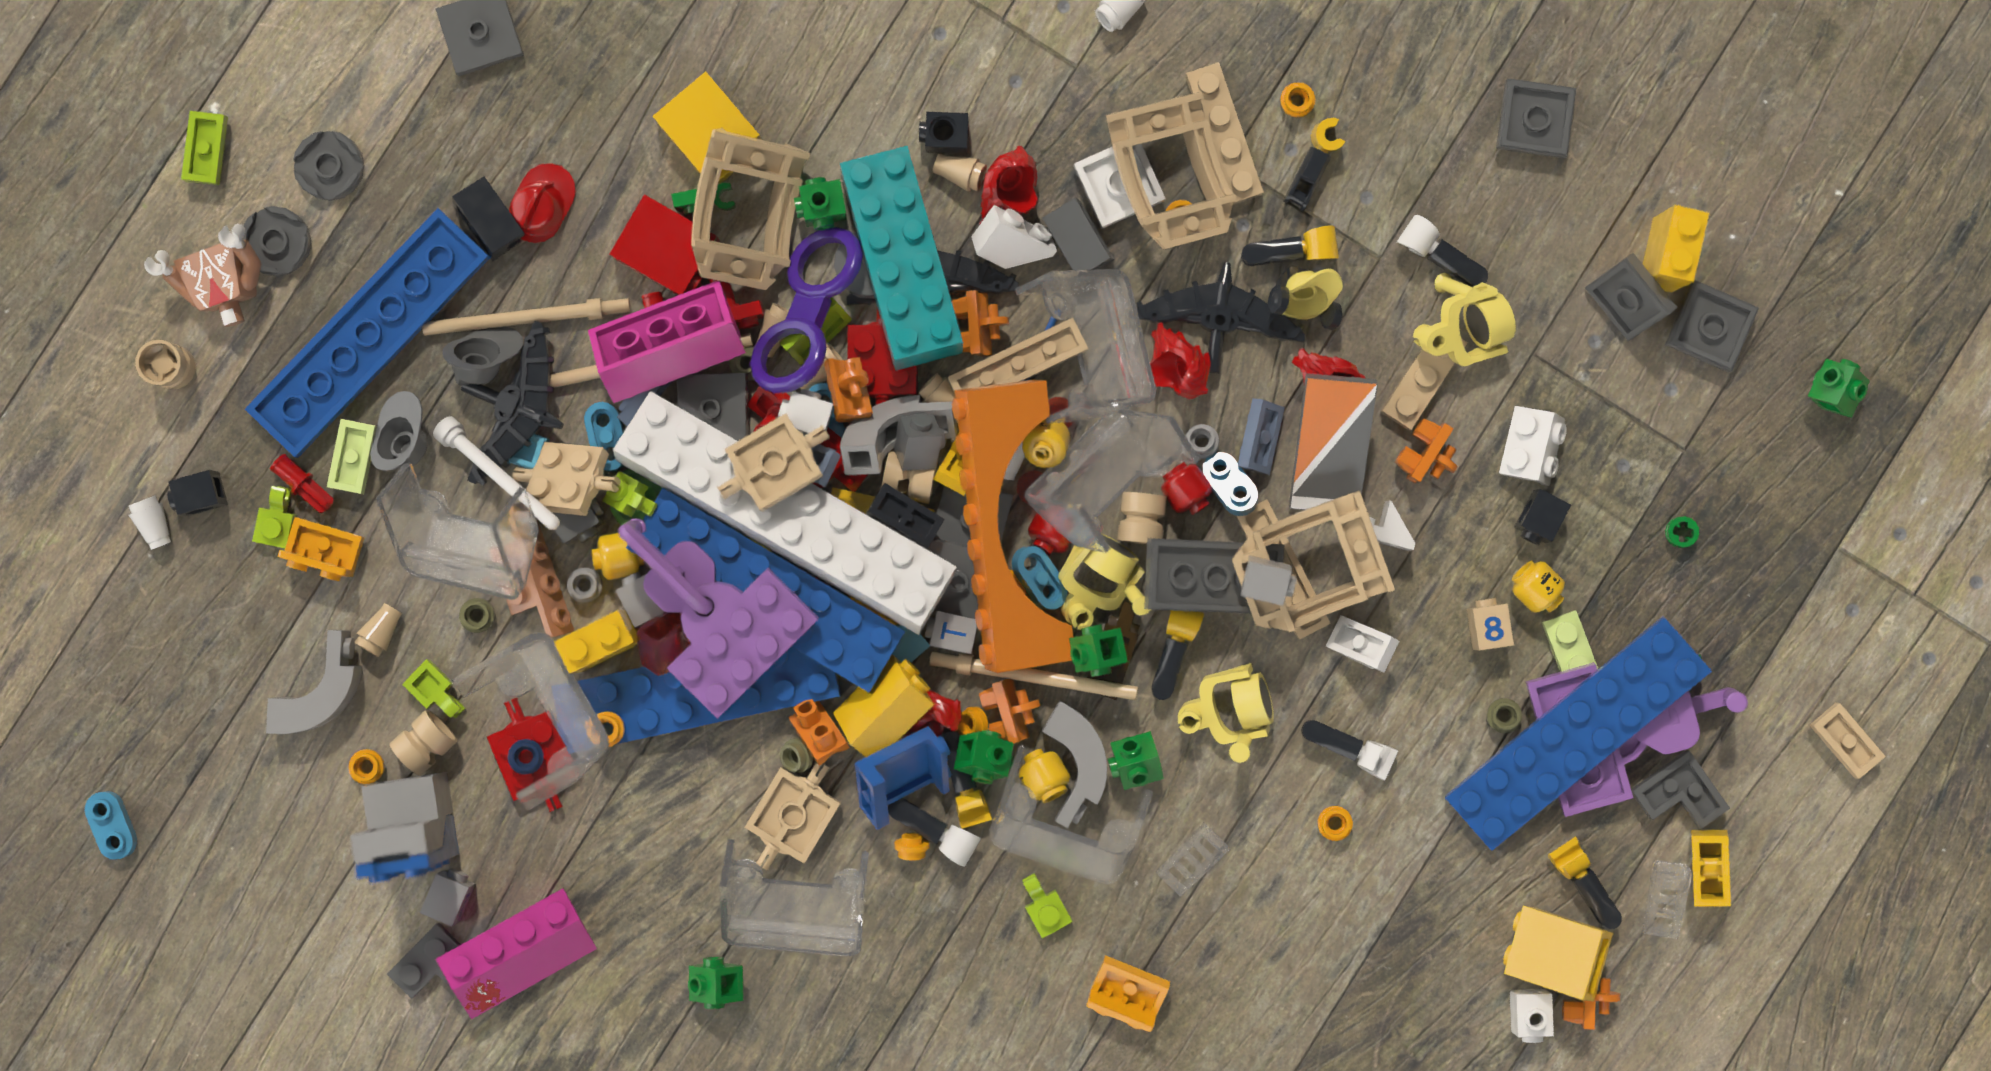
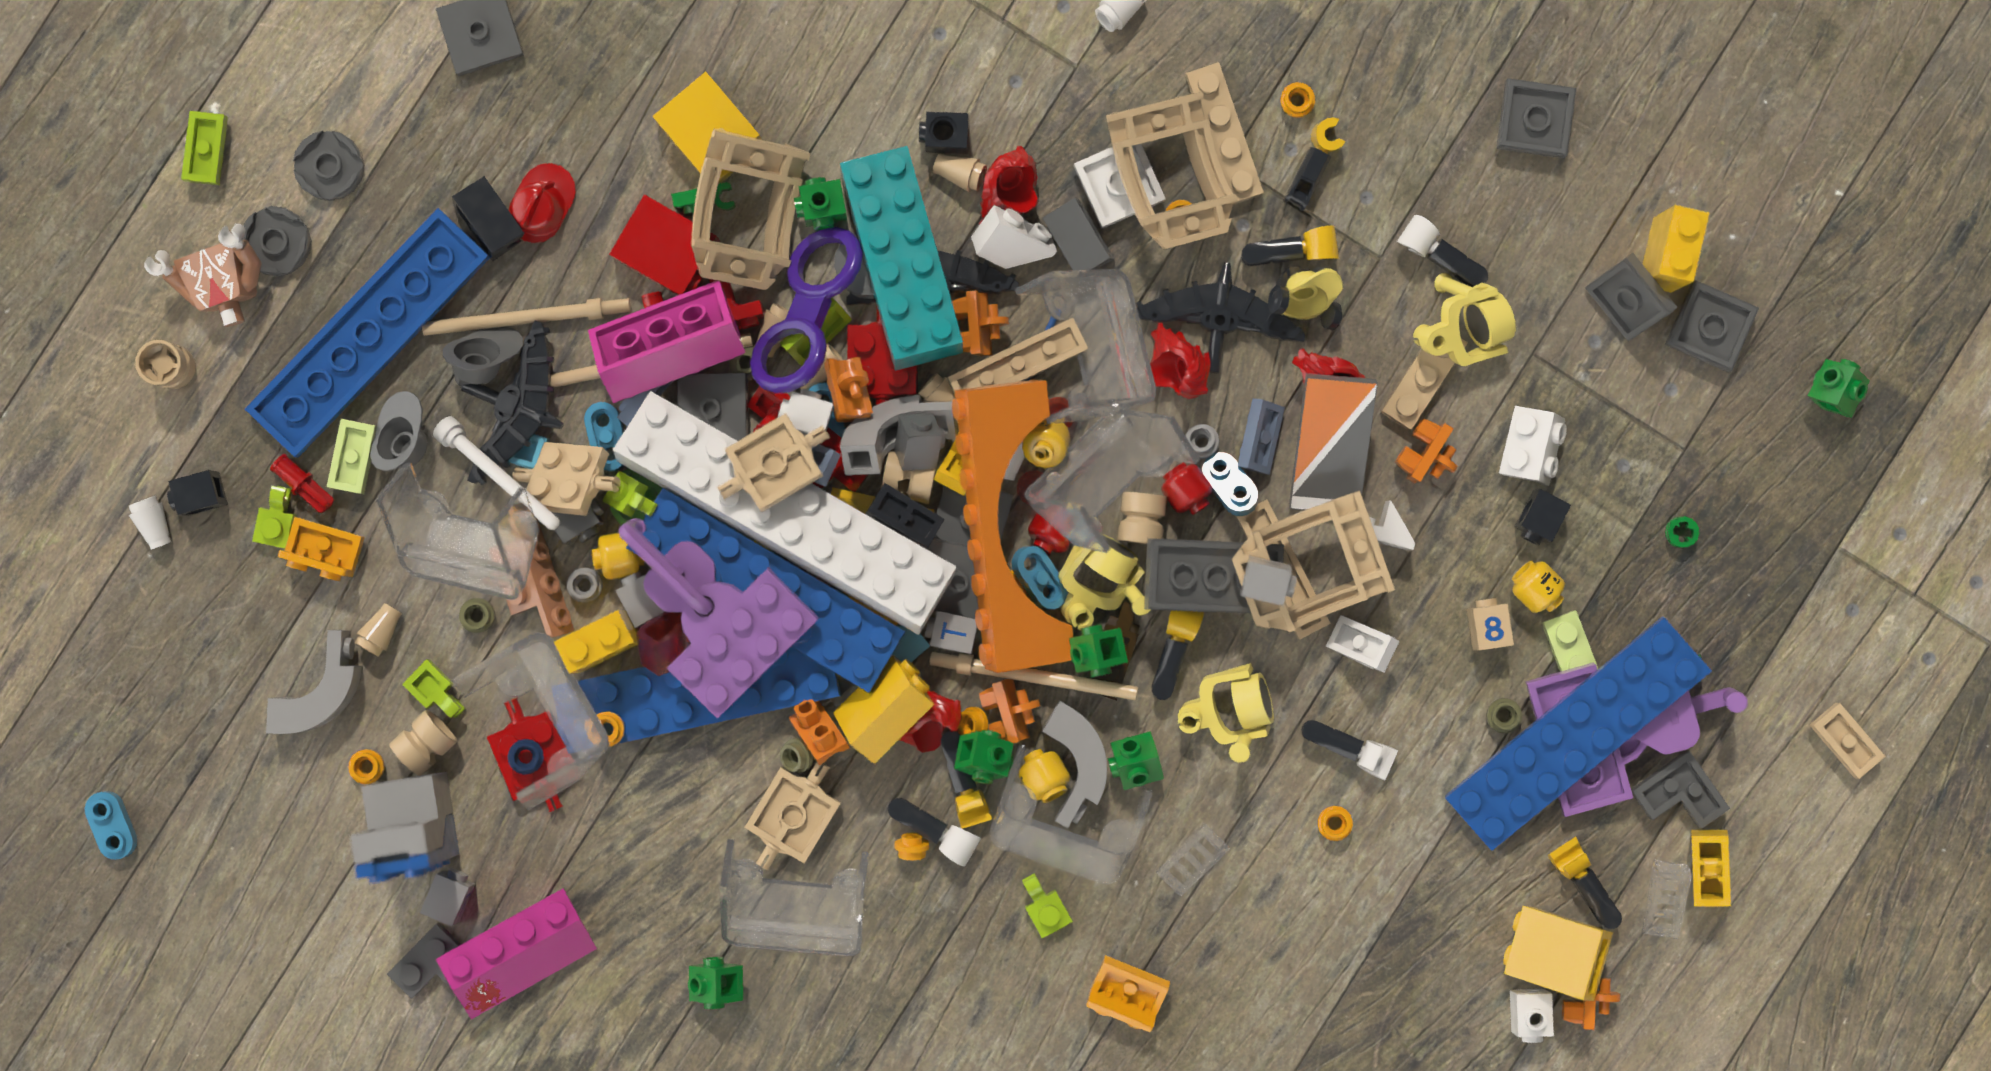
blue panel [855,726,951,830] -> none

